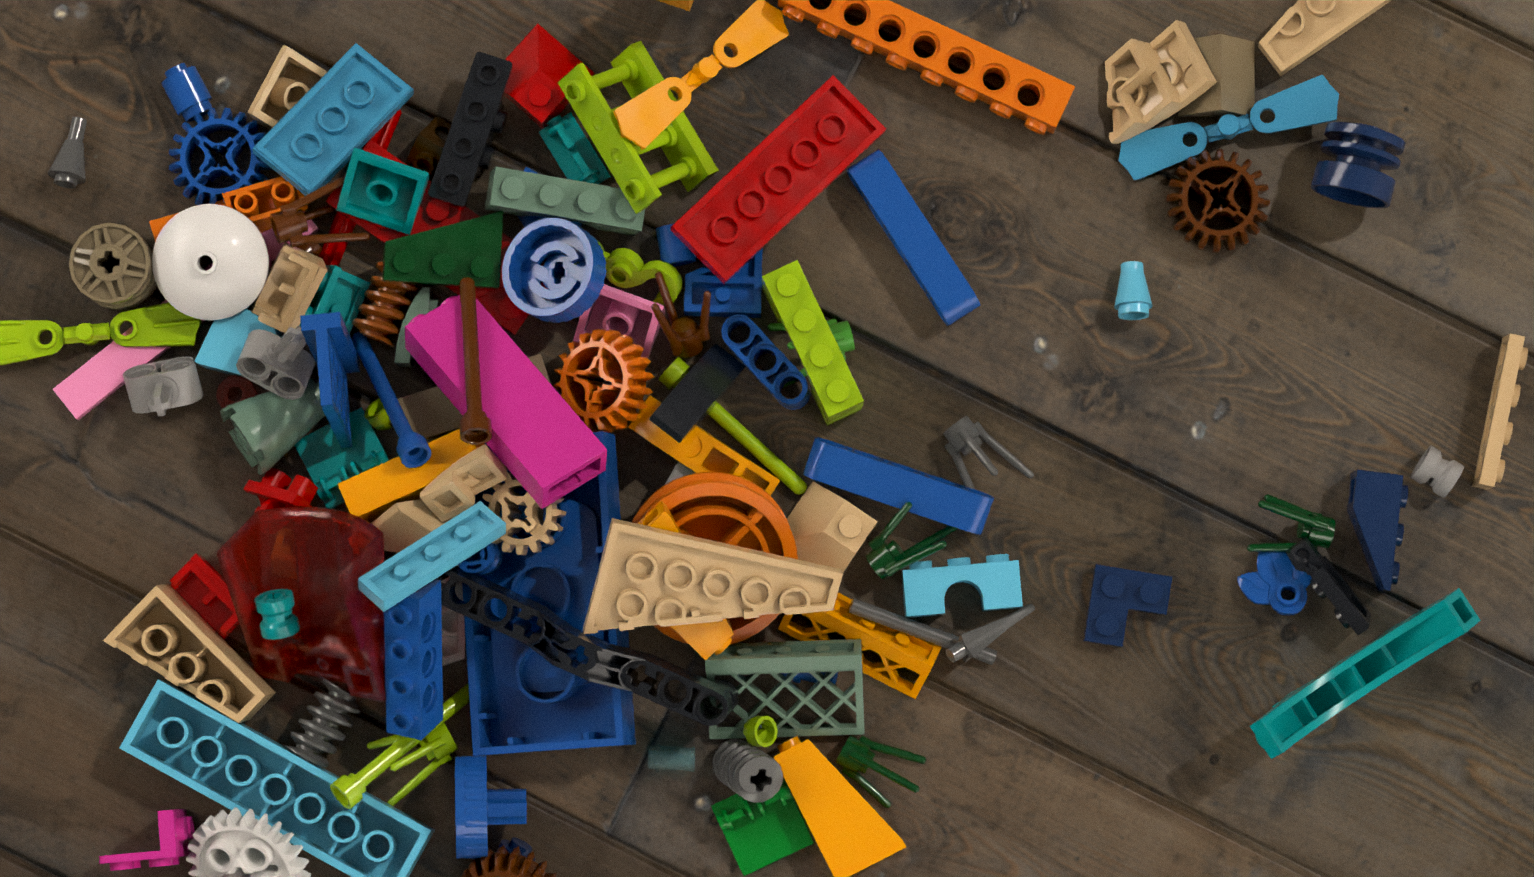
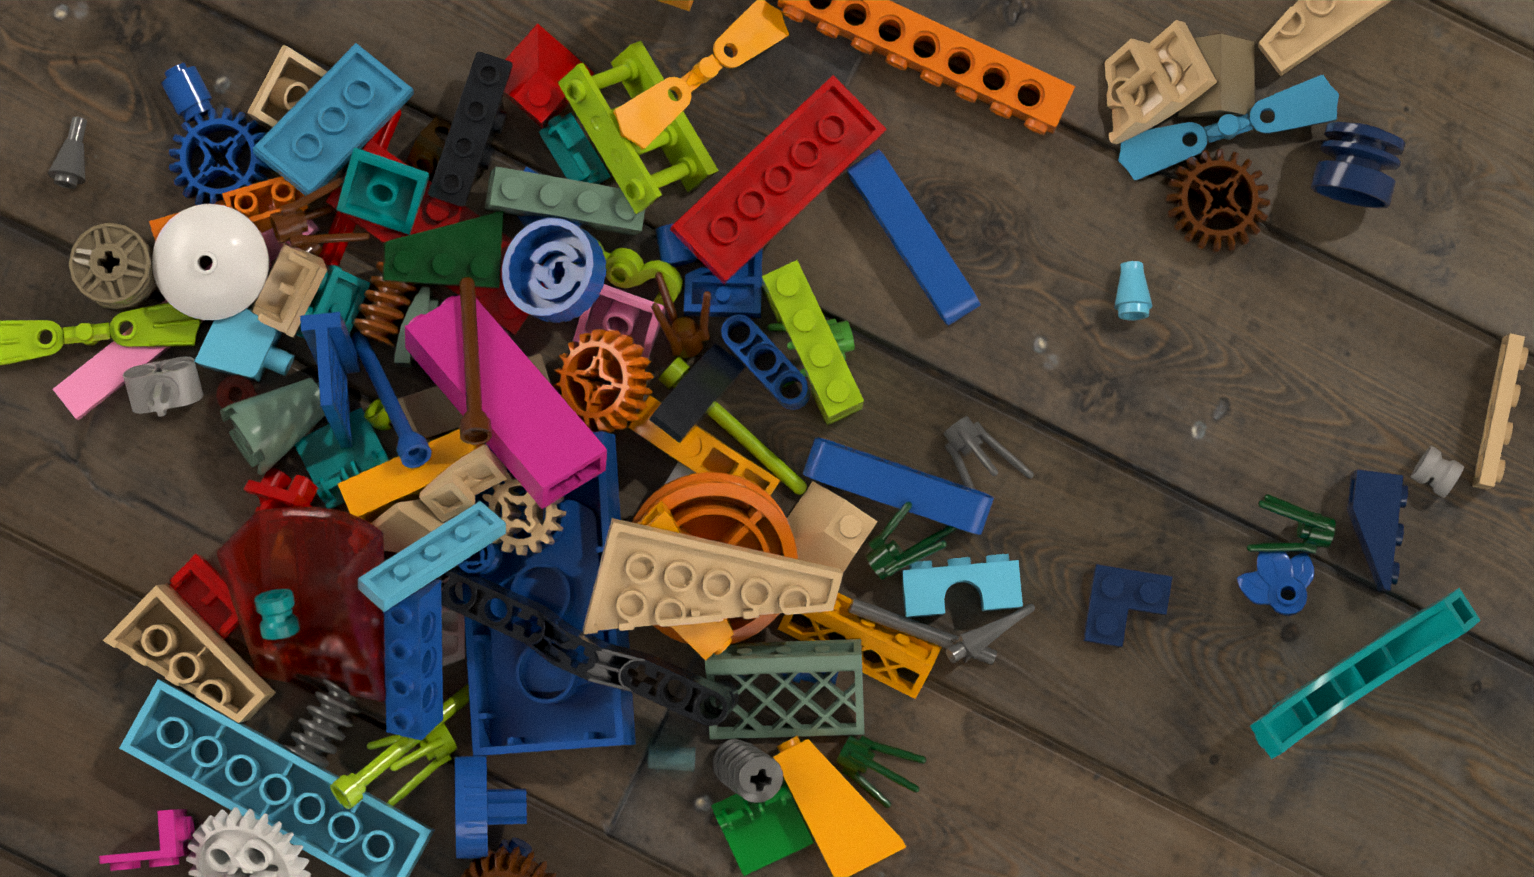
light grey beam [236,326,315,400] -> none
lime hinge [743,716,778,747] -> none
black hinge [1287,537,1371,635] -> none

